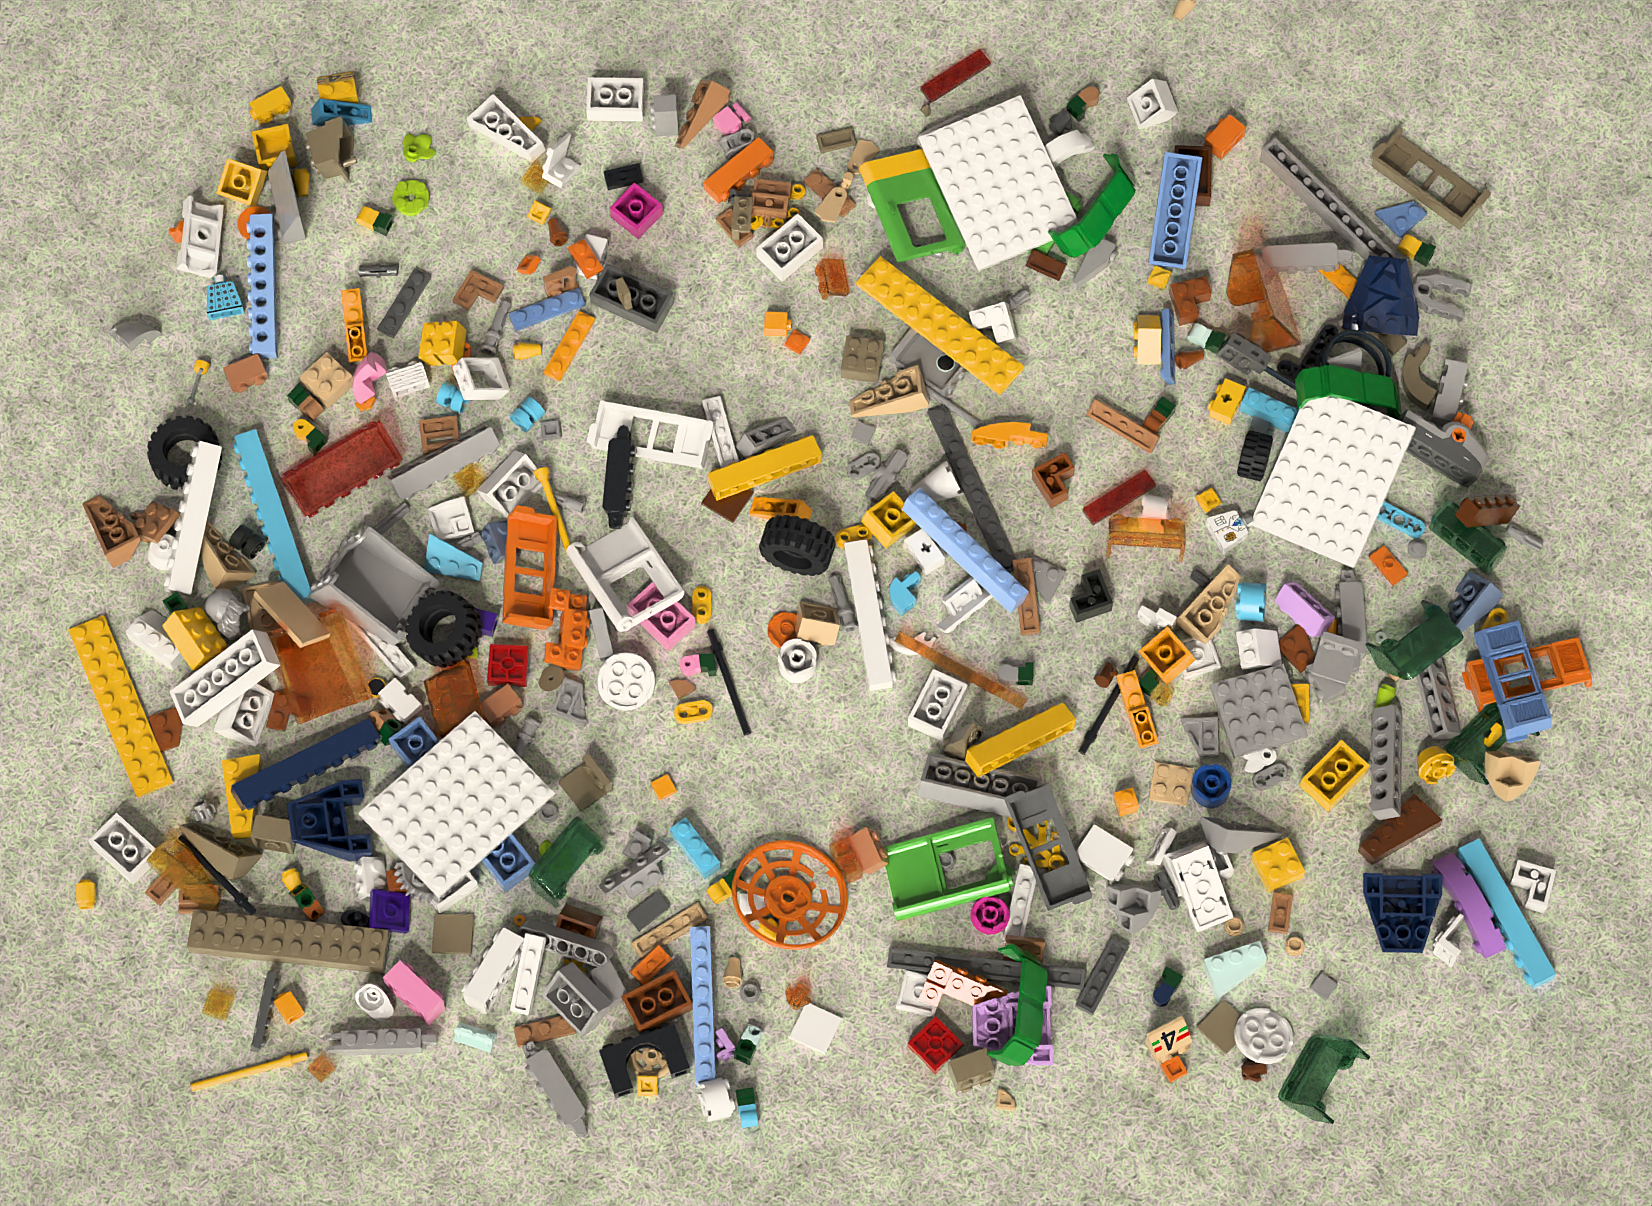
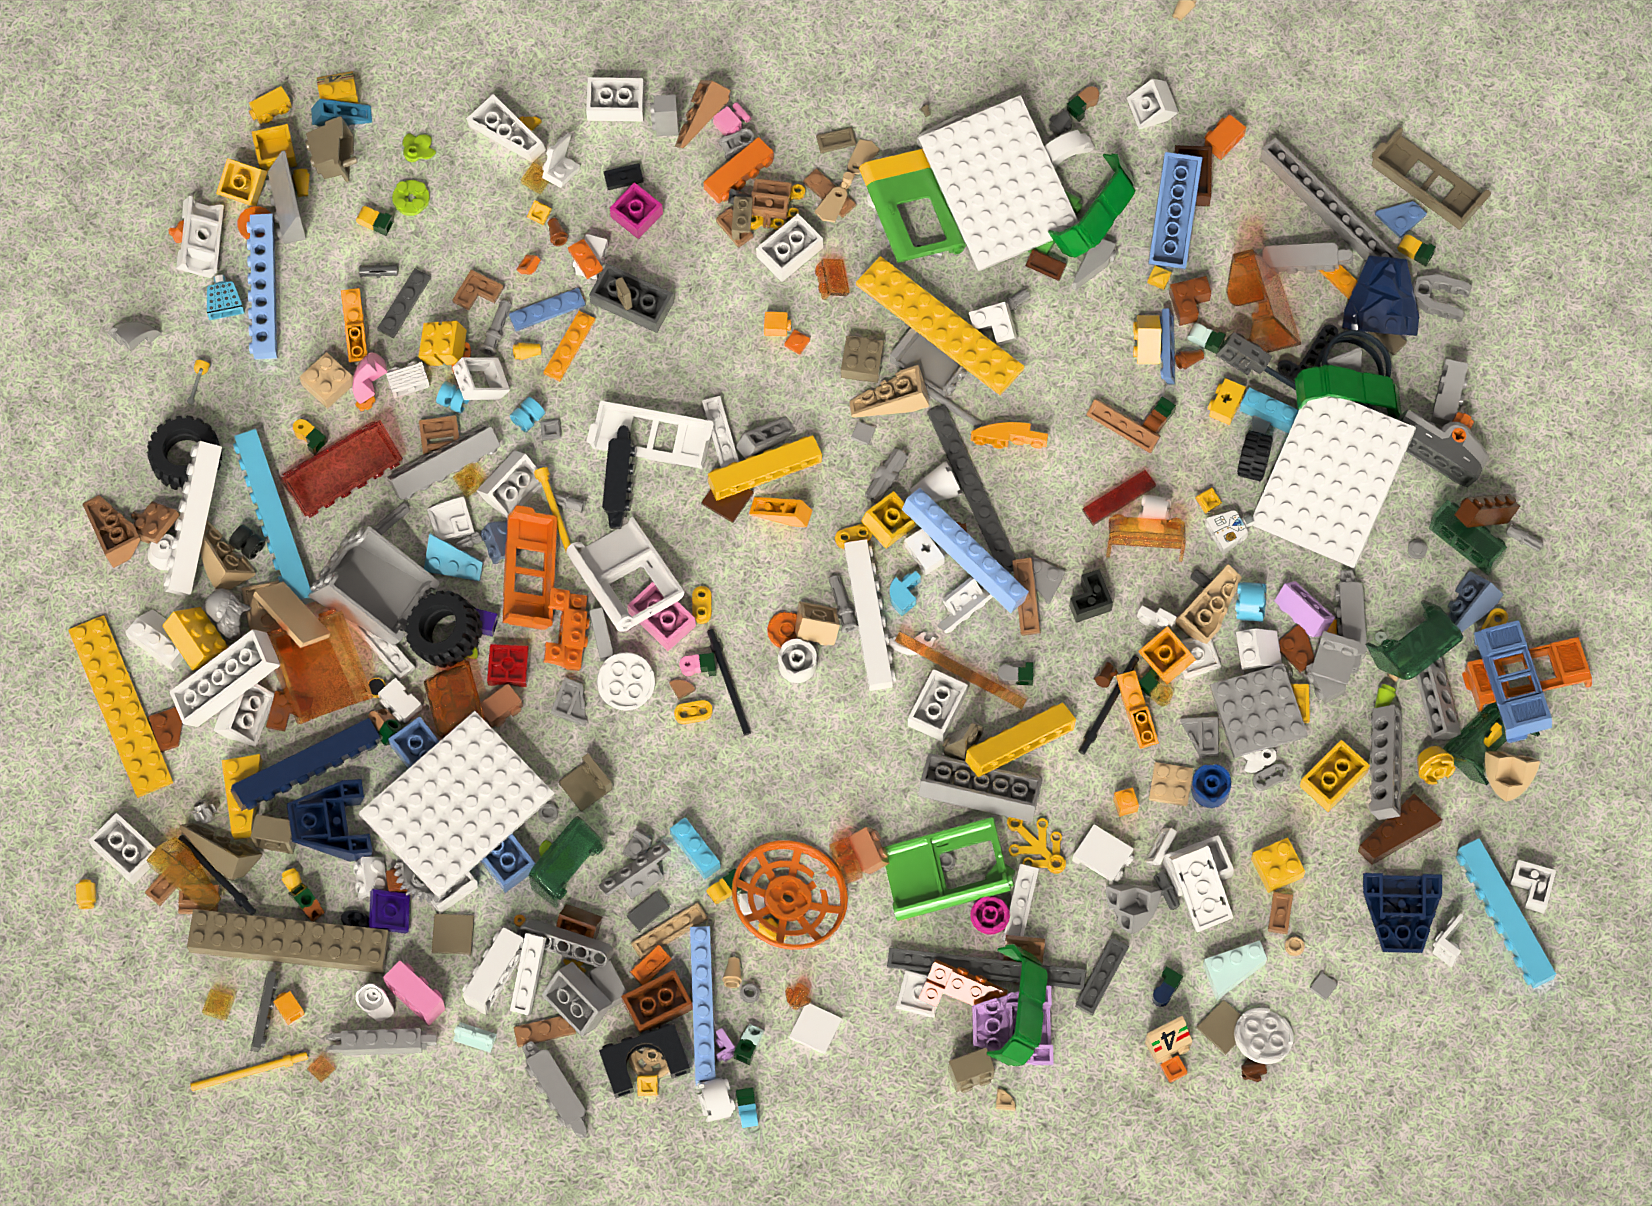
dark green leg [162,592,188,615] -> none
nougat brick [223,353,268,393] -> none
leg [287,384,324,421] -> none
light grey pin [513,718,540,759] -> none
dark tan piece [538,665,564,692] -> none
medium nougat plate [543,266,579,298] -> none
light orange tile [650,774,677,801] -> none
black tyre [759,515,836,576] -> none
light grey beam [847,453,880,481] -> none
red piece [907,1017,964,1074] -> none
clear red plate [920,49,991,103] -> none
black tile [936,354,955,372] -> none
dark grey piece [1004,782,1092,911] -> none
dark orange brick [1032,452,1075,508] -> none
light grey wedge [1200,817,1282,855] -> none
tan plate [1224,917,1244,936] -> none
clear green windscreen [1278,1034,1370,1124] -> none
orange plate [1369,545,1408,586] -> none
medium azure beam [1377,502,1425,538] -> none
dark tan arch [1401,343,1437,412] -> none
medium lavender brick [1432,853,1506,959] -> none

